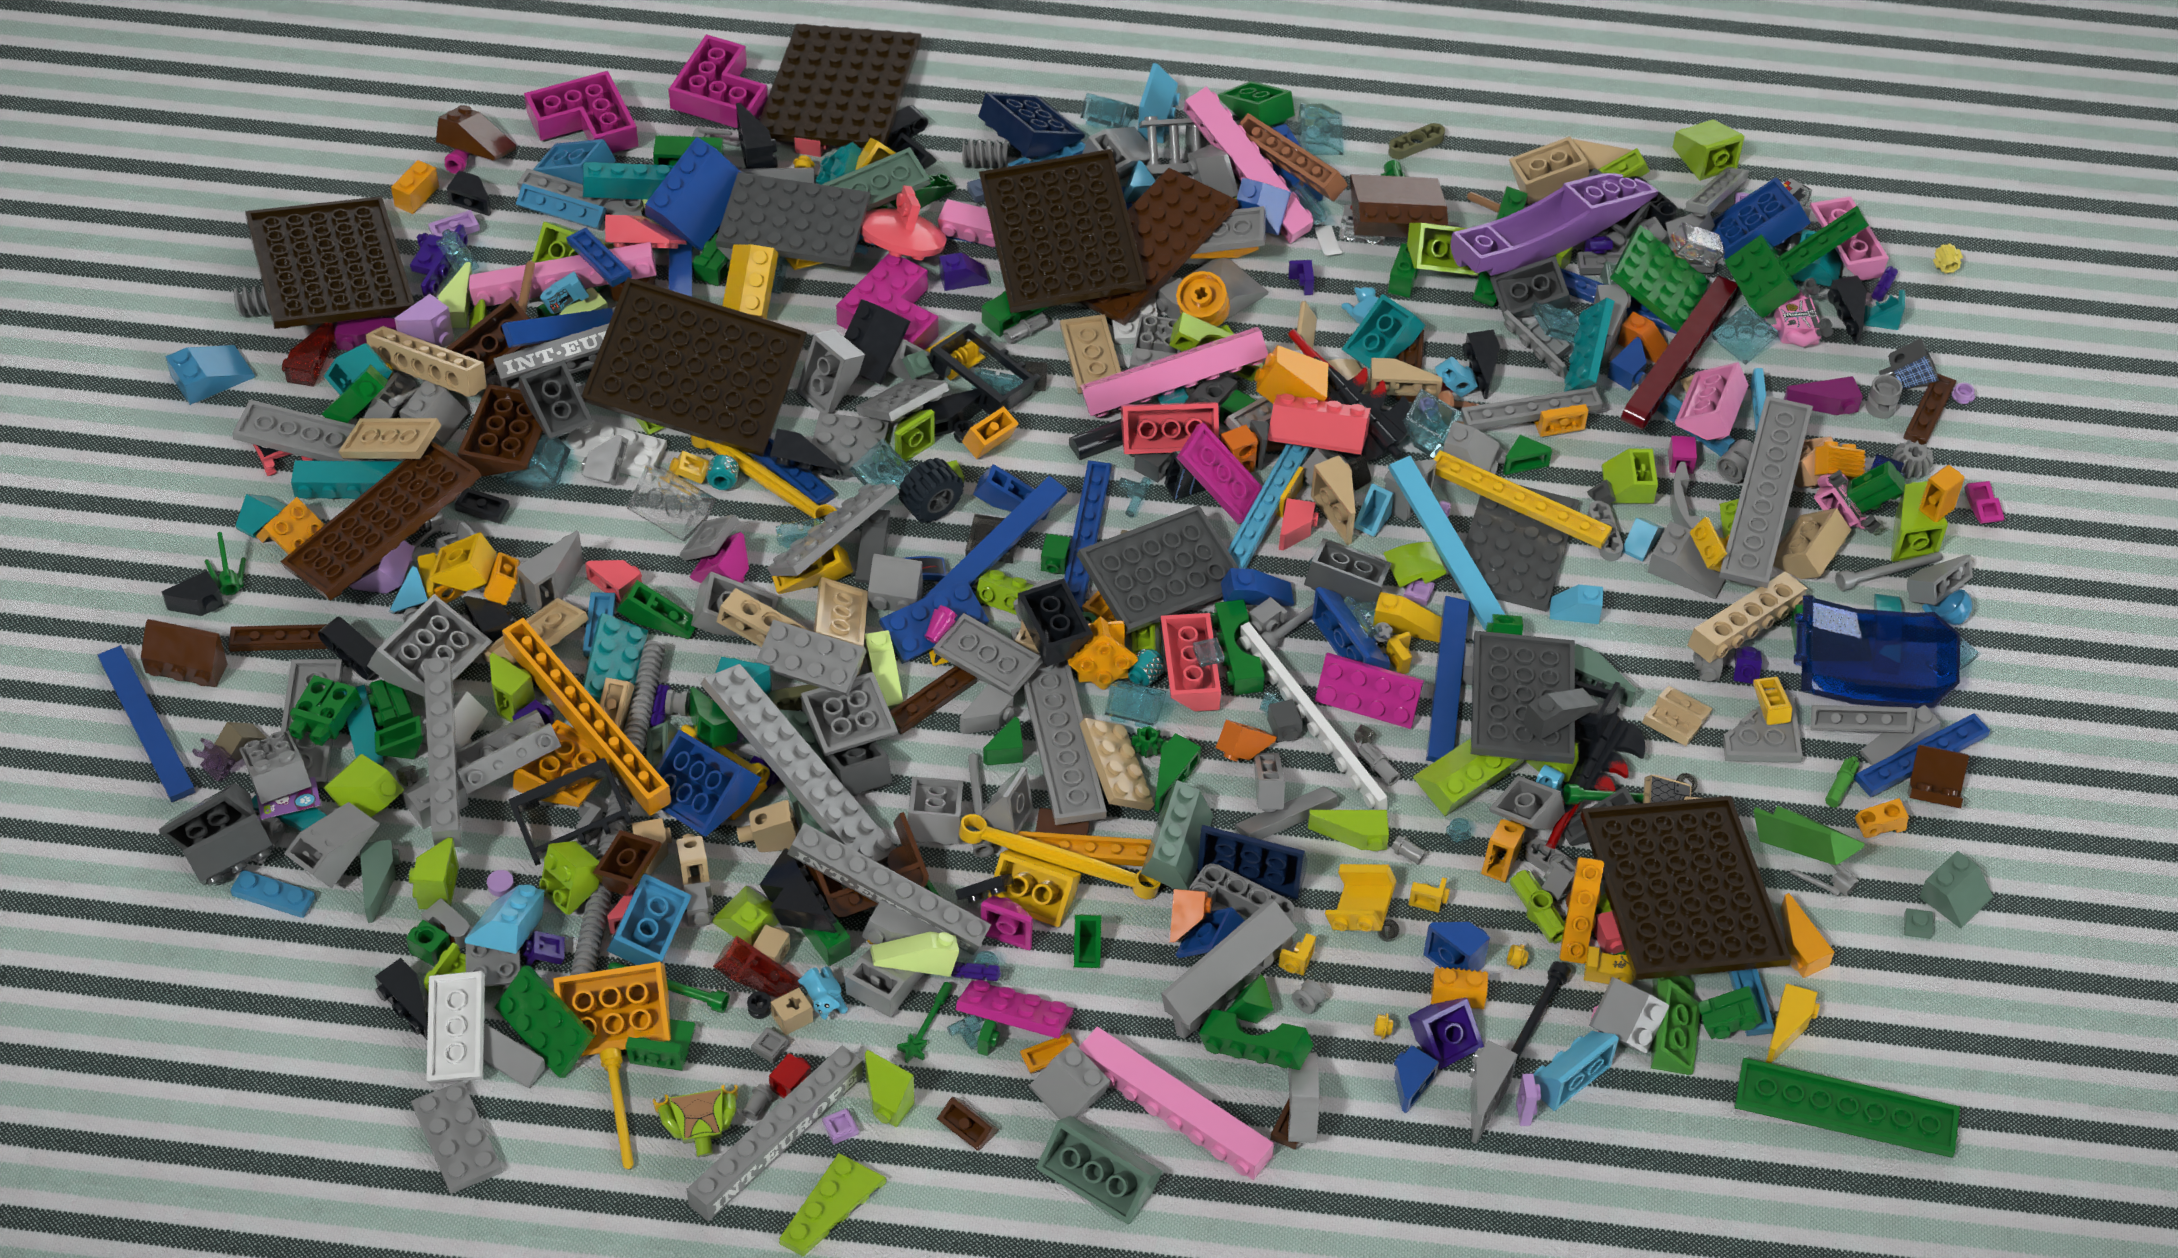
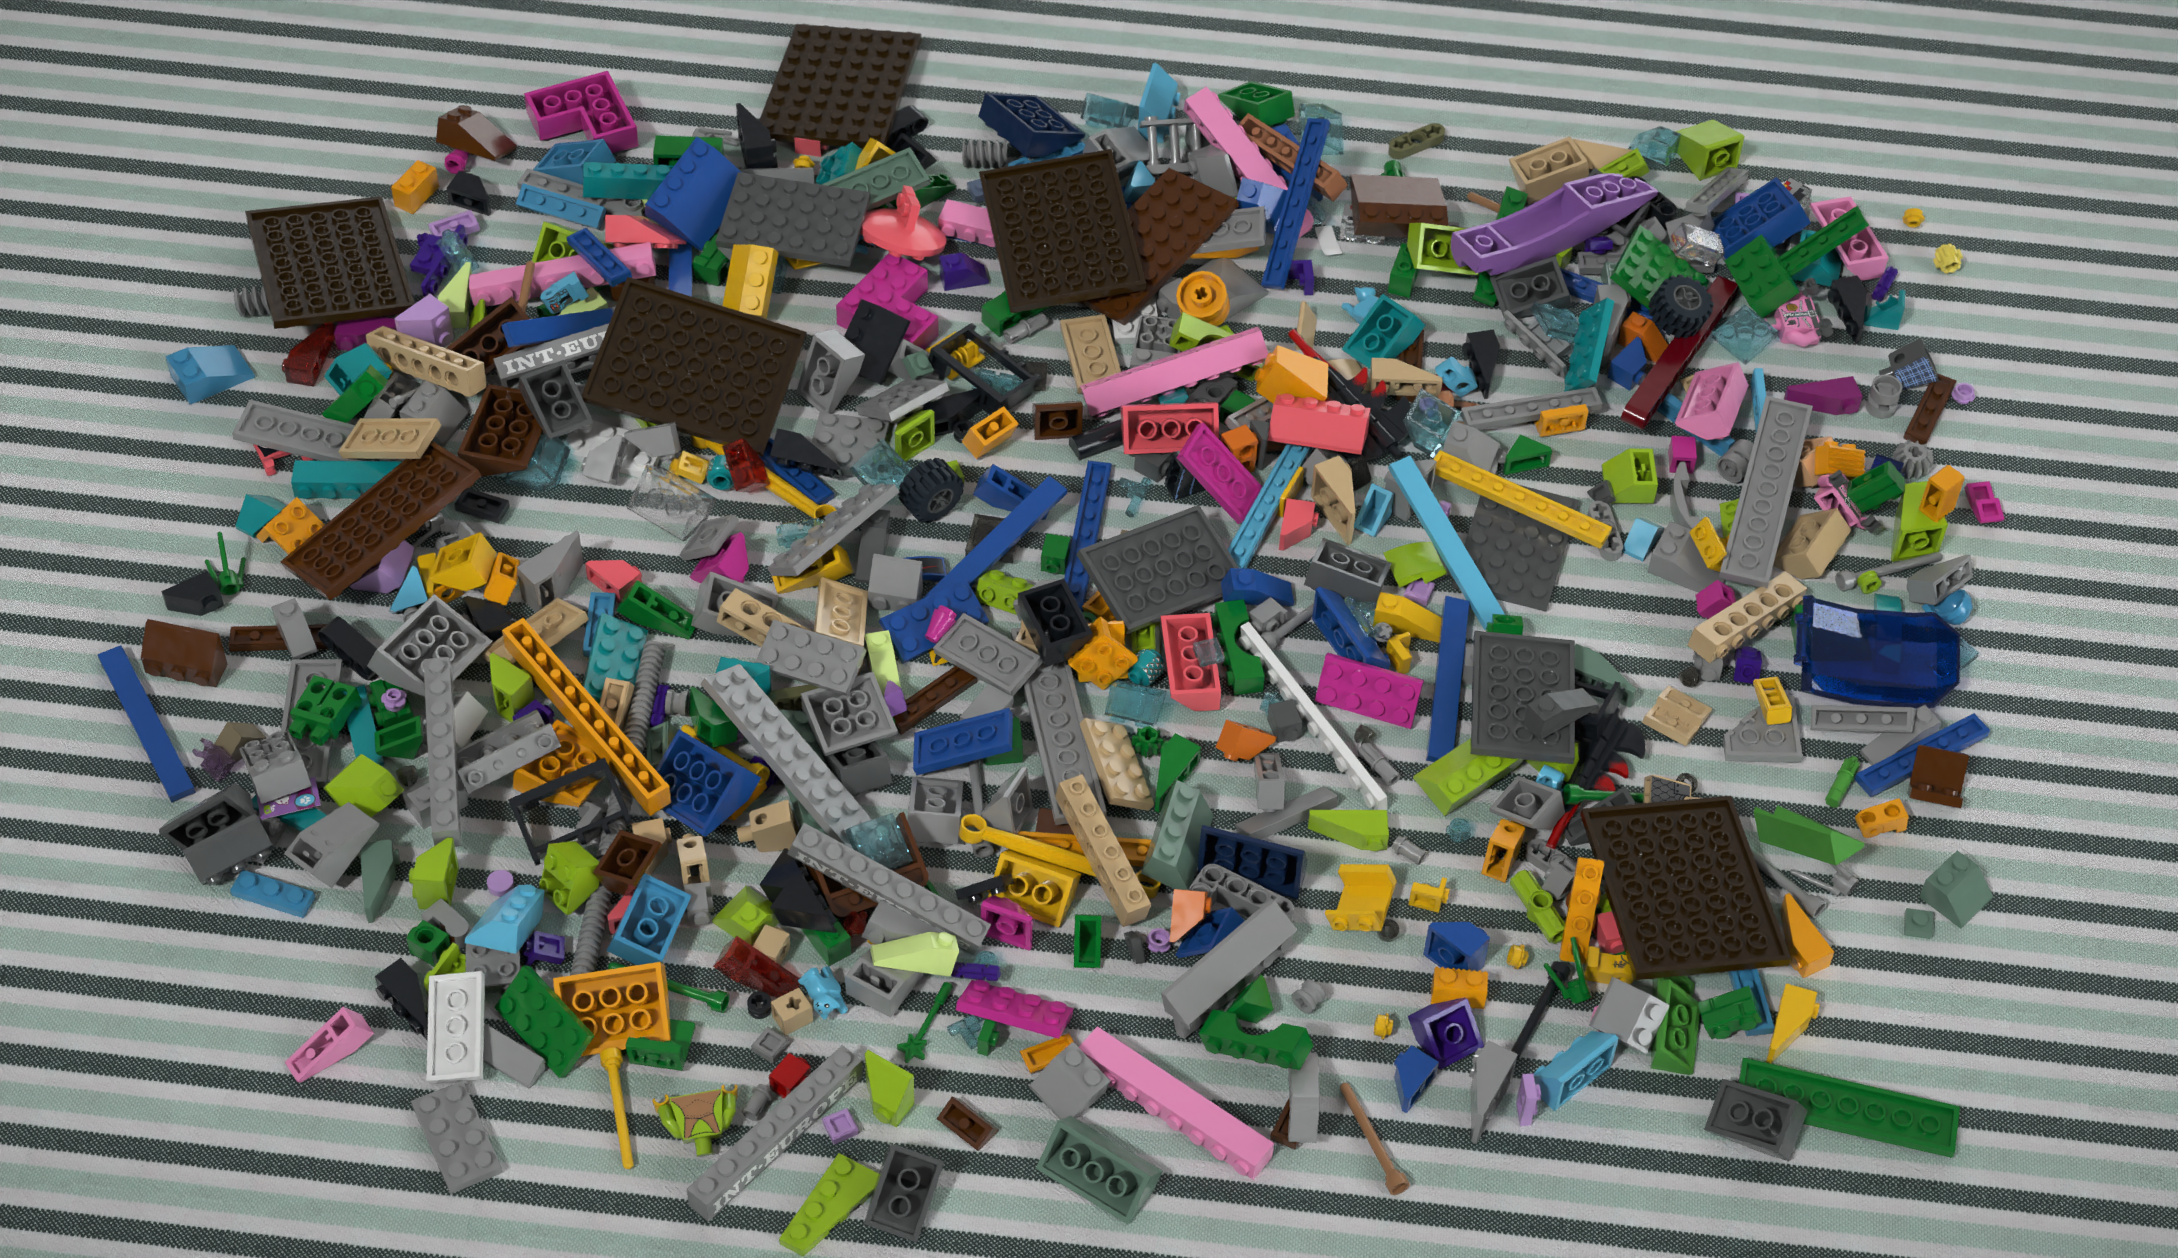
dark pink brick [668,34,768,128] -> none
yellow bracket [1279,933,1316,976] -> none
medium azure slope [1550,584,1603,624] -> none
none -> light grey slope [271,598,317,659]
none -> bright pink slope [285,1007,374,1083]
none -> lavender plate [381,688,407,712]
none -> light grey slope [624,422,681,460]
none -> clear red slope [722,438,770,493]
none -> clear red plate [843,911,868,939]
none -> clear light blue plate [845,813,913,870]
none -> dark grey slope [864,1143,944,1243]
none -> medium lavender slope [884,680,907,717]
none -> blue plate [913,708,1013,775]
none -> reddish brown slope [1032,401,1083,440]
none -> tan brick [1055,774,1151,927]
none -> dark grey tile [1123,931,1146,964]
none -> lavender plate [1146,928,1172,953]
none -> blue tile [1261,118,1331,290]
none -> medium nougat piece [1340,1083,1410,1195]
none -> green plant [1543,937,1592,1004]
none -> clear light blue slope [1628,126,1681,166]
none -> black wheel [1648,275,1713,338]
none -> clear smoke hinge [1678,667,1700,688]
none -> dark pink brick [1695,580,1736,619]
none -> dark grey slope [1704,1079,1808,1161]
none -> light grey piece [1751,849,1827,918]
none -> lime bush [1857,570,1882,594]
none -> yellow plate [1902,208,1925,228]

